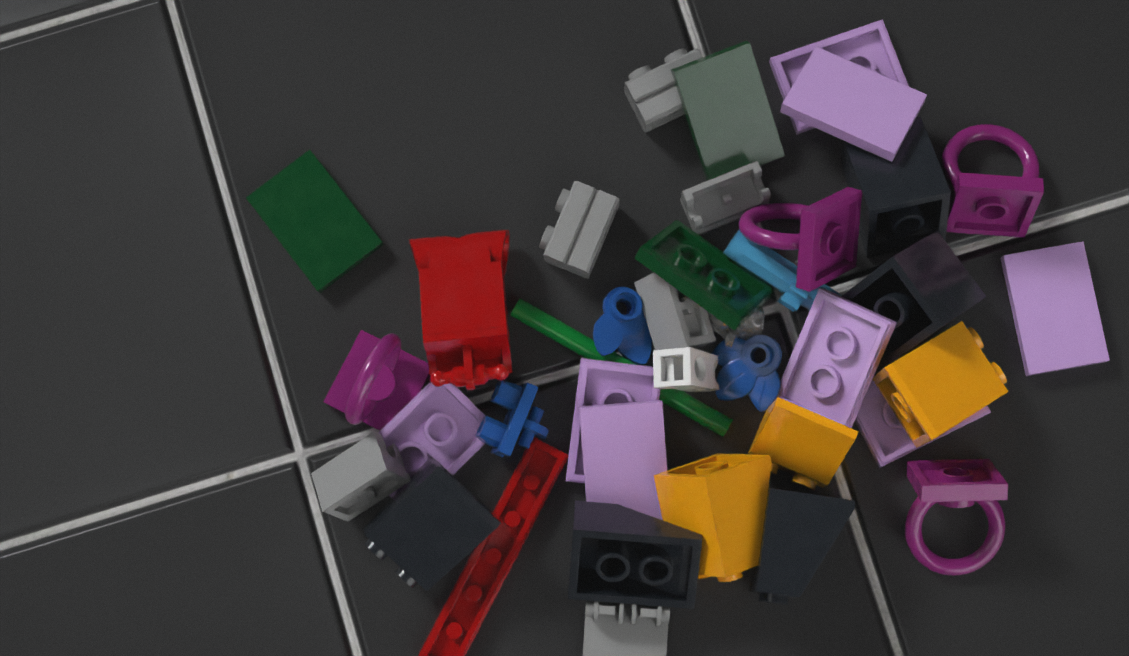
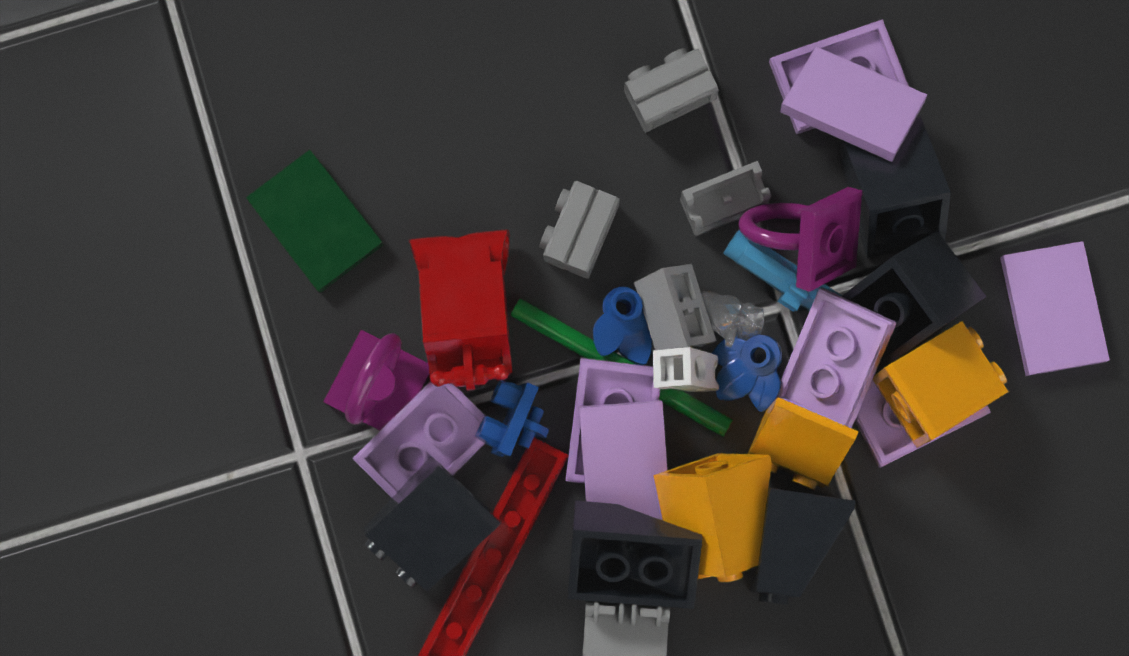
light grey hinge [311,432,411,522] -> none
dark green tile [635,220,774,331] -> none
tile [671,41,785,181] -> none
magenta tile [905,459,1008,576] -> none
magenta tile [942,124,1044,238] -> none

